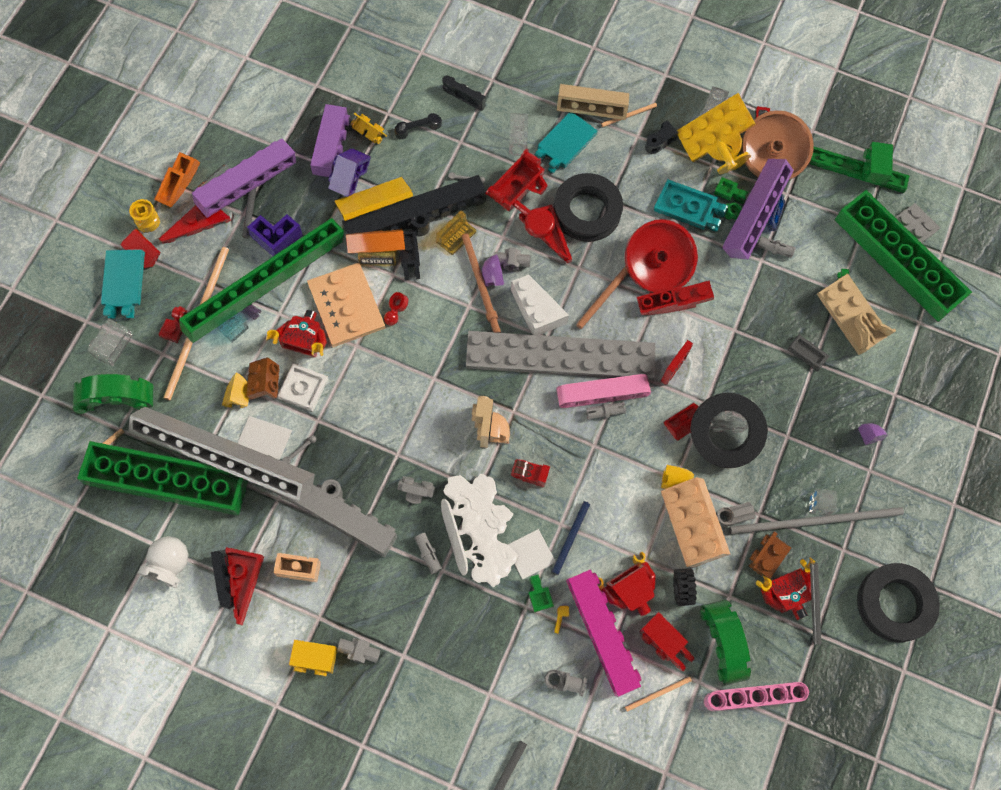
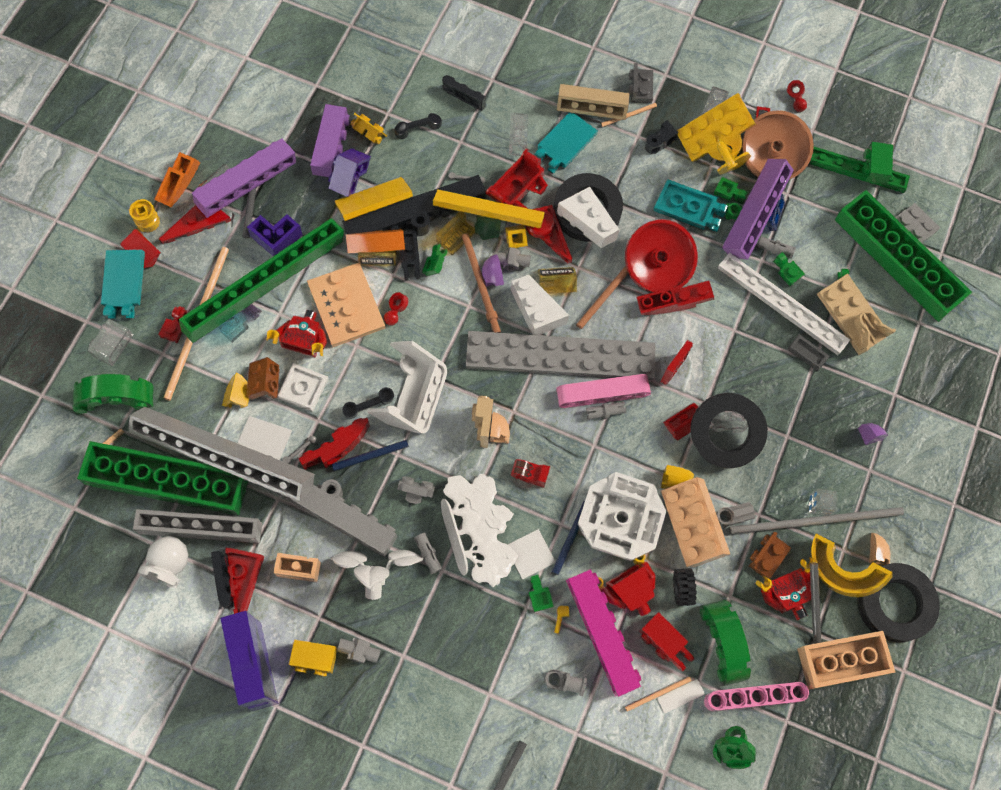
none -> light grey brick [133,509,262,544]
none -> dark purple tile [220,611,279,711]
none -> red slope [299,417,370,470]
none -> white plant [331,550,424,600]
none -> dark blue bar [332,440,409,471]
none -> black bar [342,387,394,418]
none -> white windscreen [367,341,447,433]
none -> green plate [422,244,447,276]
none -> yellow tile [433,190,545,228]
none -> clear green brick [474,215,501,241]
none -> yellow plate [505,224,528,248]
none -> clear yellow panel [538,267,577,294]
none -> white wedge [557,187,619,248]
none -> white piece [578,472,666,561]
none -> flat silver bracket [629,63,653,103]
none -> white sticker [658,679,705,713]
none -> green tile [713,726,756,769]
none -> white plate [718,253,850,356]
none -> green plate [773,252,805,287]
none -> red plate [787,80,807,112]
none -> light nougat brick [797,631,895,690]
none -> yellow brick [811,534,892,597]
none -> light nougat brick [869,533,891,566]

